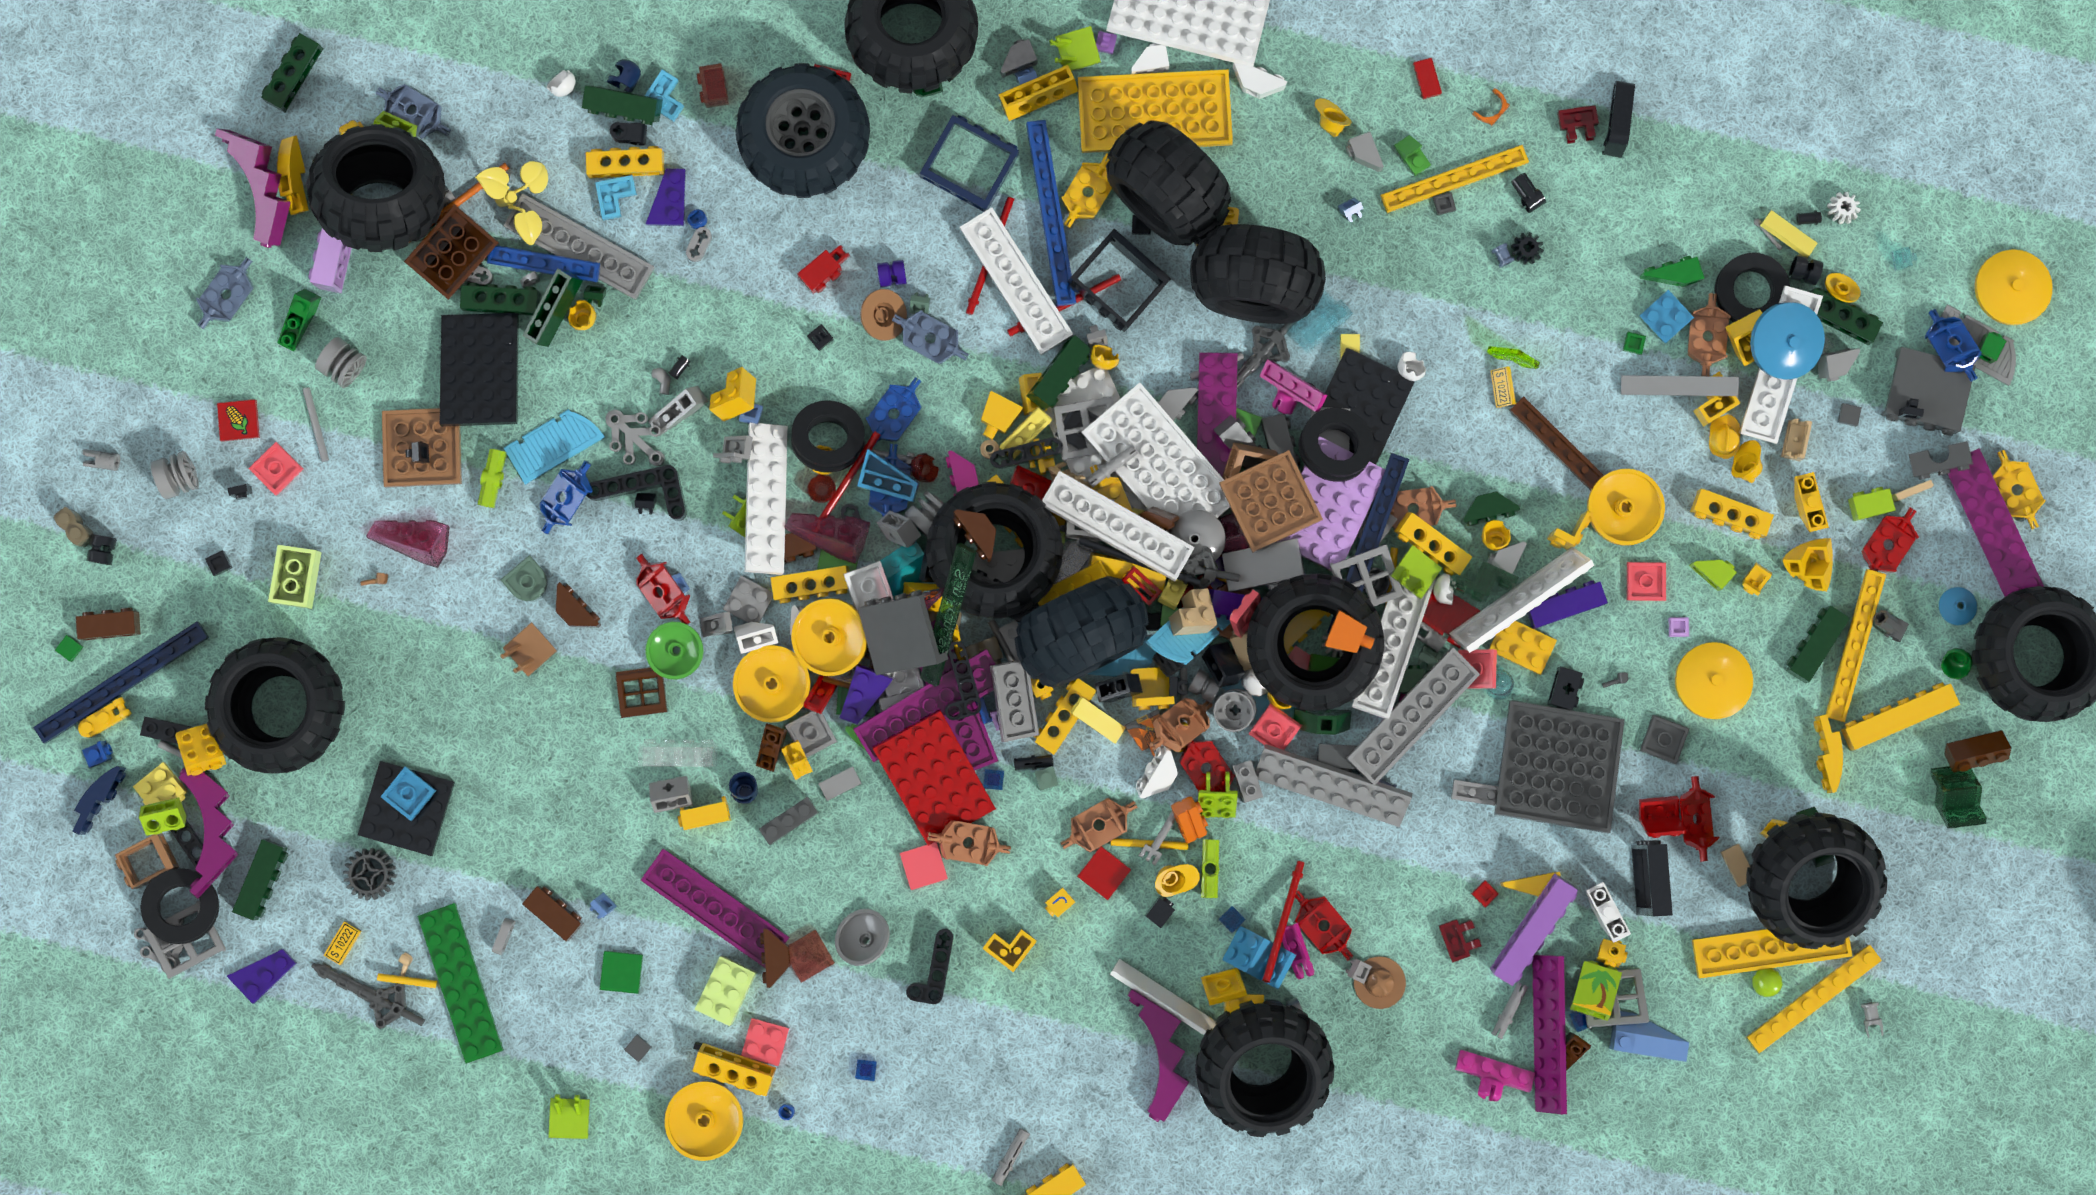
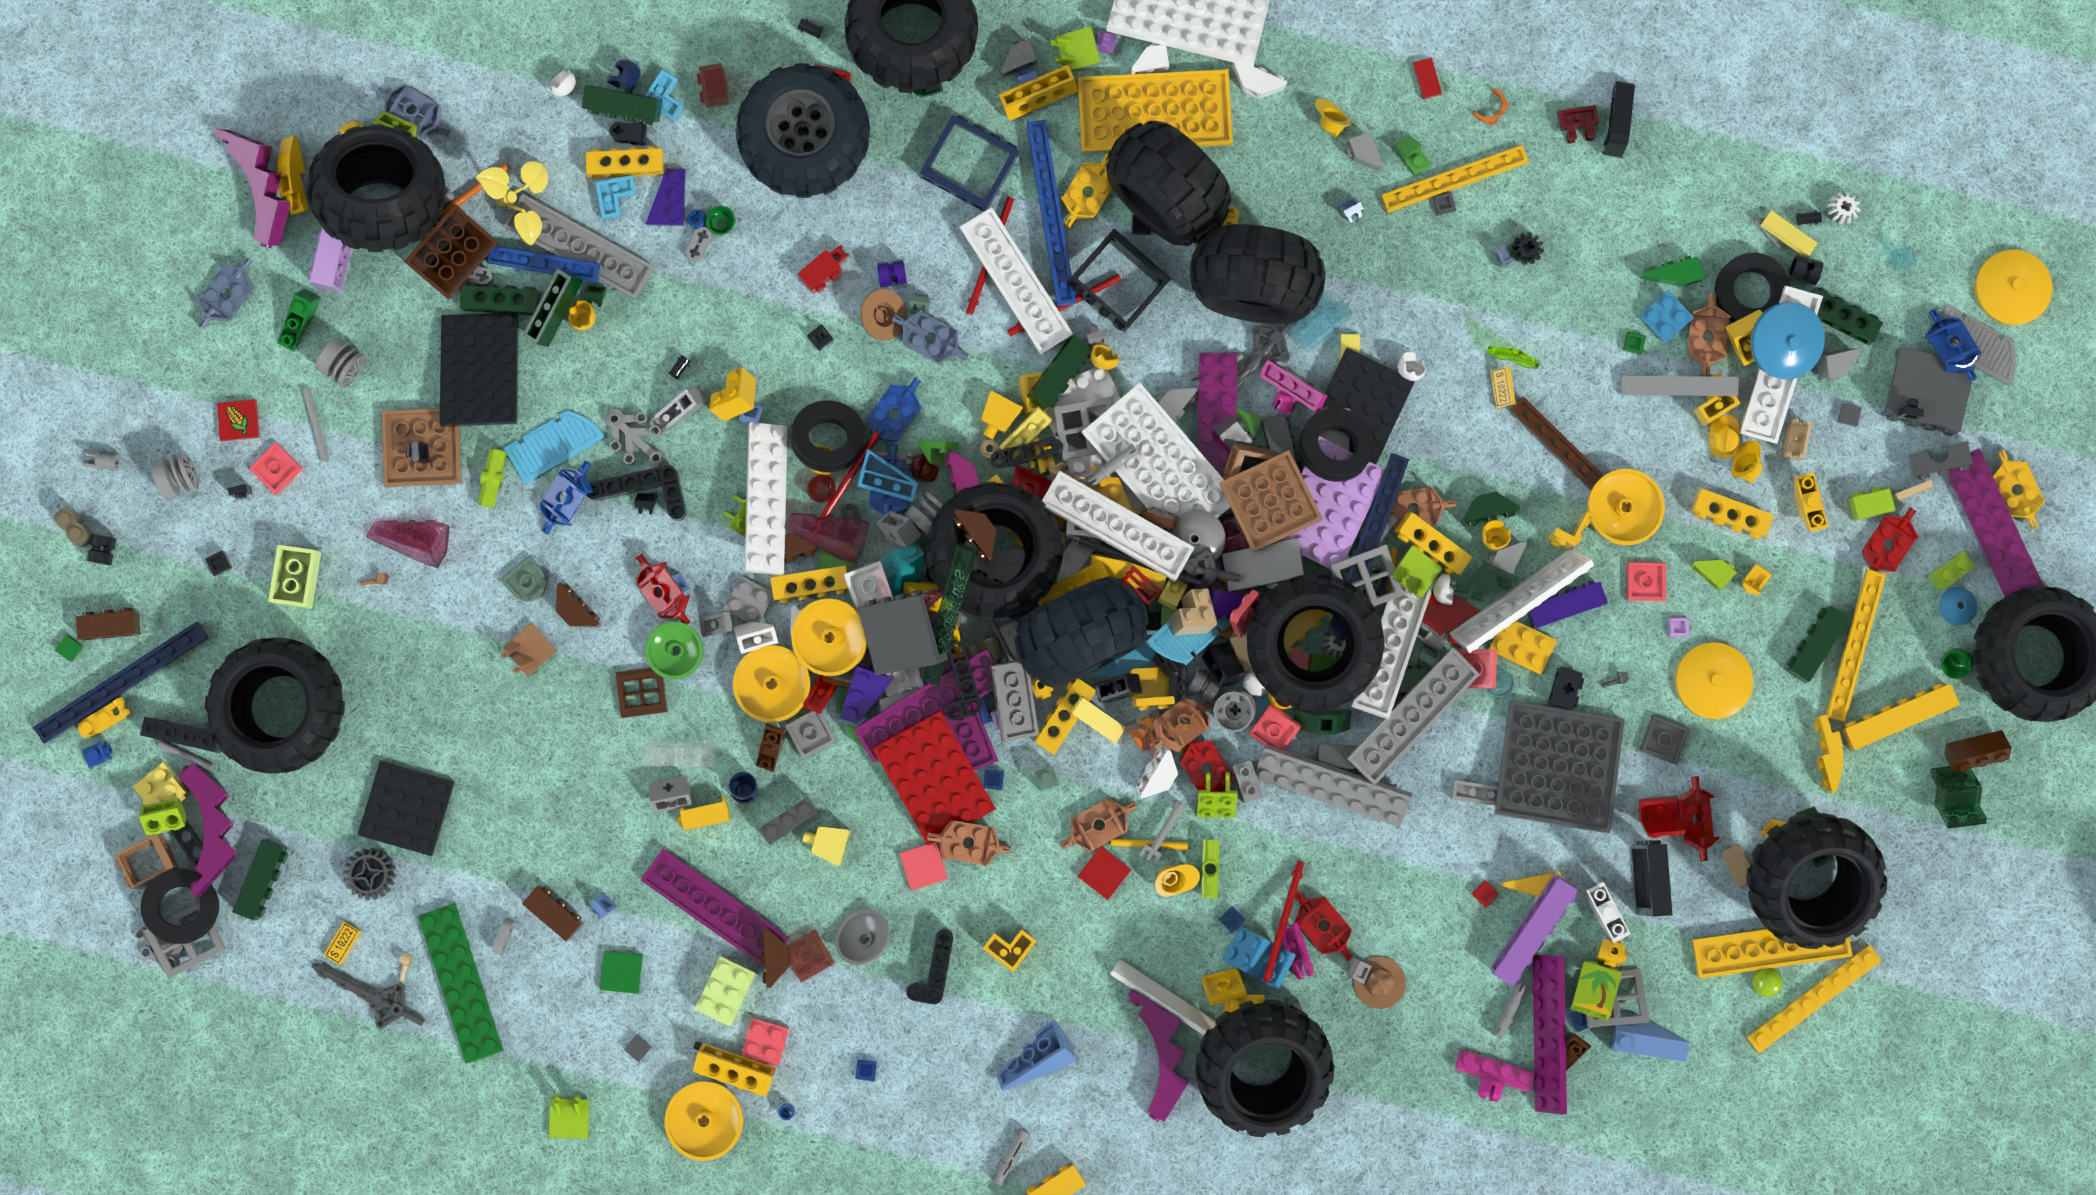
dark blue slope [72,766,126,835] -> none
yellow bracket [175,724,226,776] -> none
dark purple wing [227,949,297,1004] -> none
dark green brick [261,33,323,113] -> none
yellow bar [377,973,437,988] -> none
dark azure plate [381,766,437,821] -> none
light grey tile [520,271,540,288] -> none
light grey arm [651,368,671,395] -> none
light grey bracket [713,436,753,463] -> none
yellow hips [780,740,813,780] -> none
light grey tile [819,766,862,801] -> none
black pin [1014,754,1054,771] -> none
yellow brick [1045,887,1075,917] -> none
black brick [1144,897,1175,928] -> none
orange brick [1171,796,1208,844] -> none
orange torso [1325,610,1375,653] -> none
dark red plate [1438,919,1481,963] -> none
black piece [1511,173,1546,213] -> none
yellow brick [1782,538,1833,592] -> none
yellow dish [1825,273,1861,303] -> none
light grey piece [1861,1002,1884,1038] -> none
dark grey piece [1873,610,1909,642] -> none
green brick [1978,332,2007,364] -> none
none -> green hair [705,205,736,236]
none -> black pin [798,18,823,39]
none -> light yellow torso [802,827,851,866]
none -> bright green slope [918,440,959,465]
none -> medium blue wedge [997,1020,1077,1091]
none -> lime brick [1927,551,1976,591]

